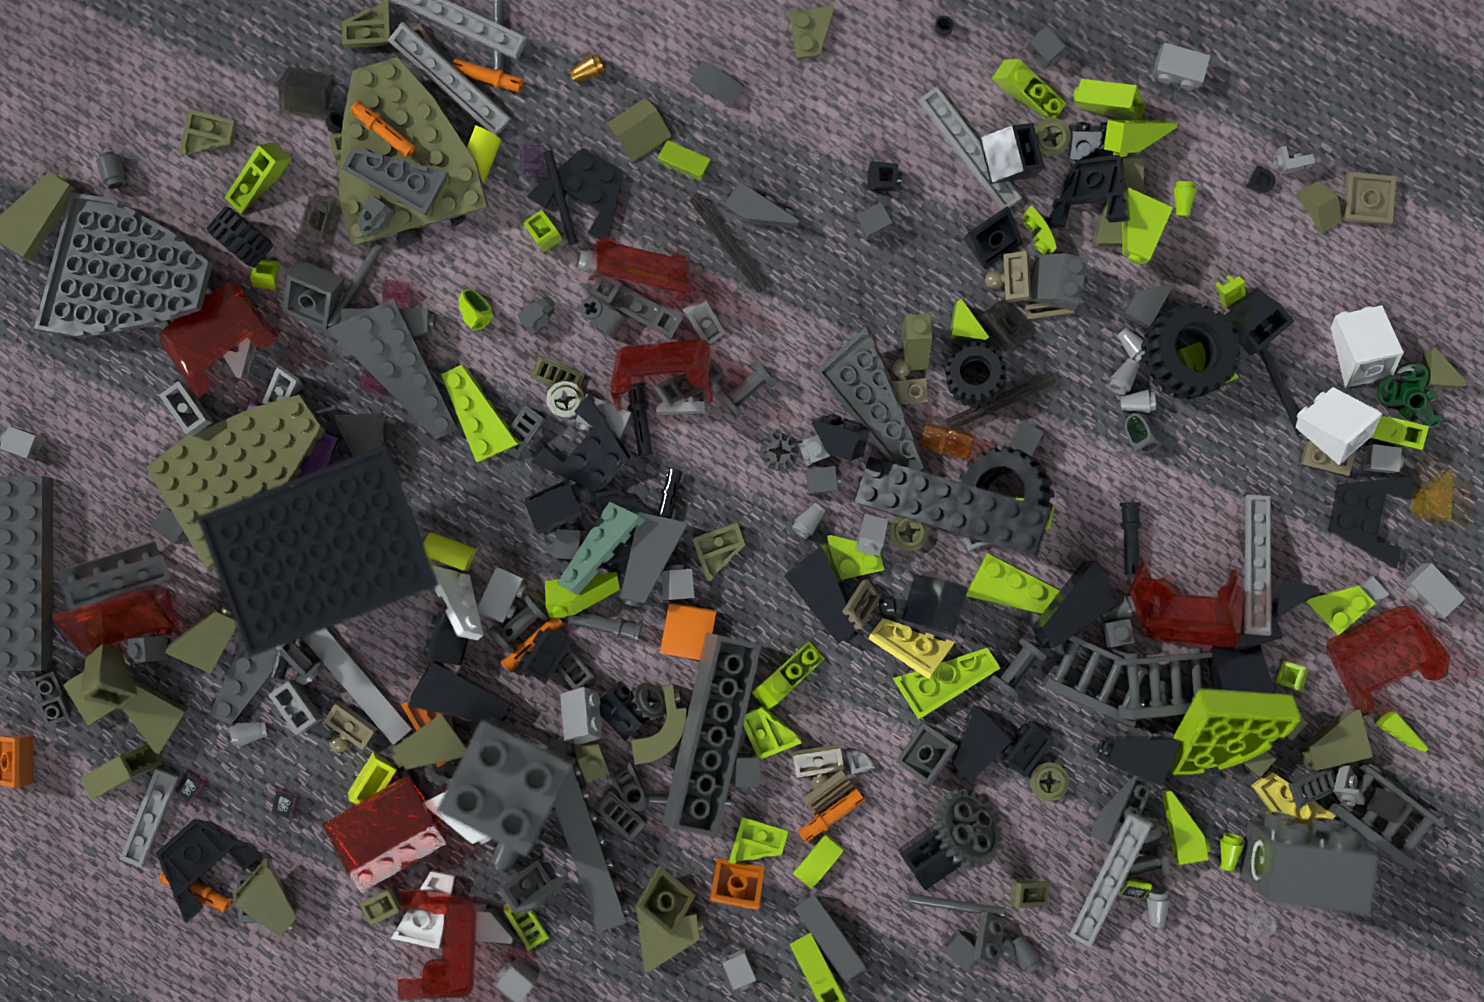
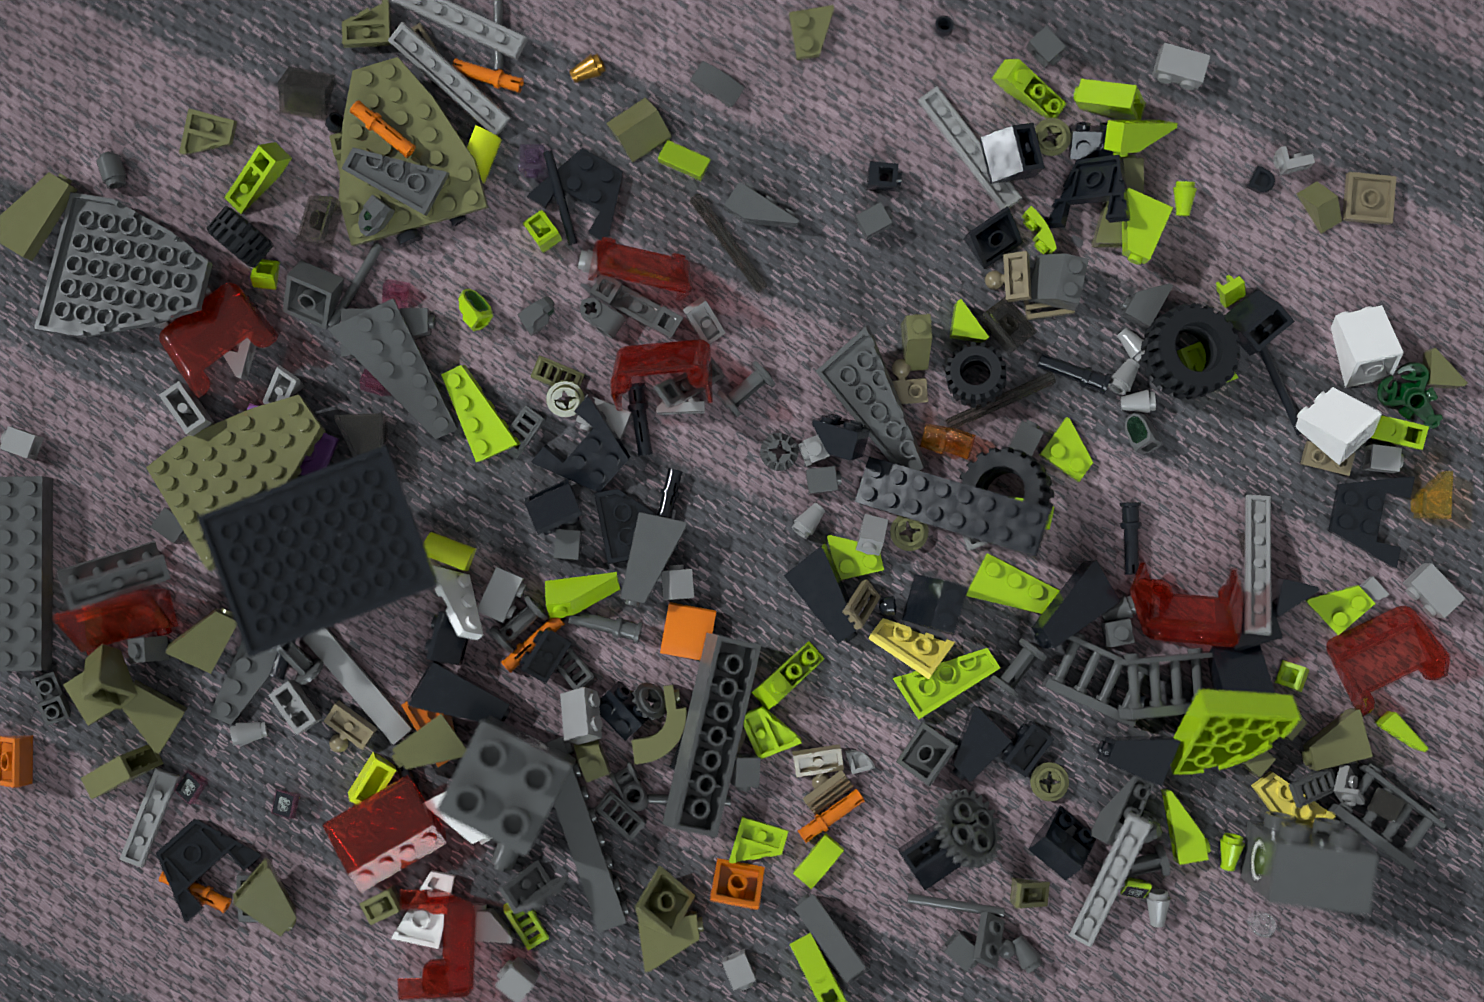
sand green wing [557,502,645,595] -> none
olive wing [692,522,745,582] -> none
none -> black slope [1028,805,1097,881]
none -> black pin [1037,353,1111,395]
none -> lime wing [1039,417,1093,482]

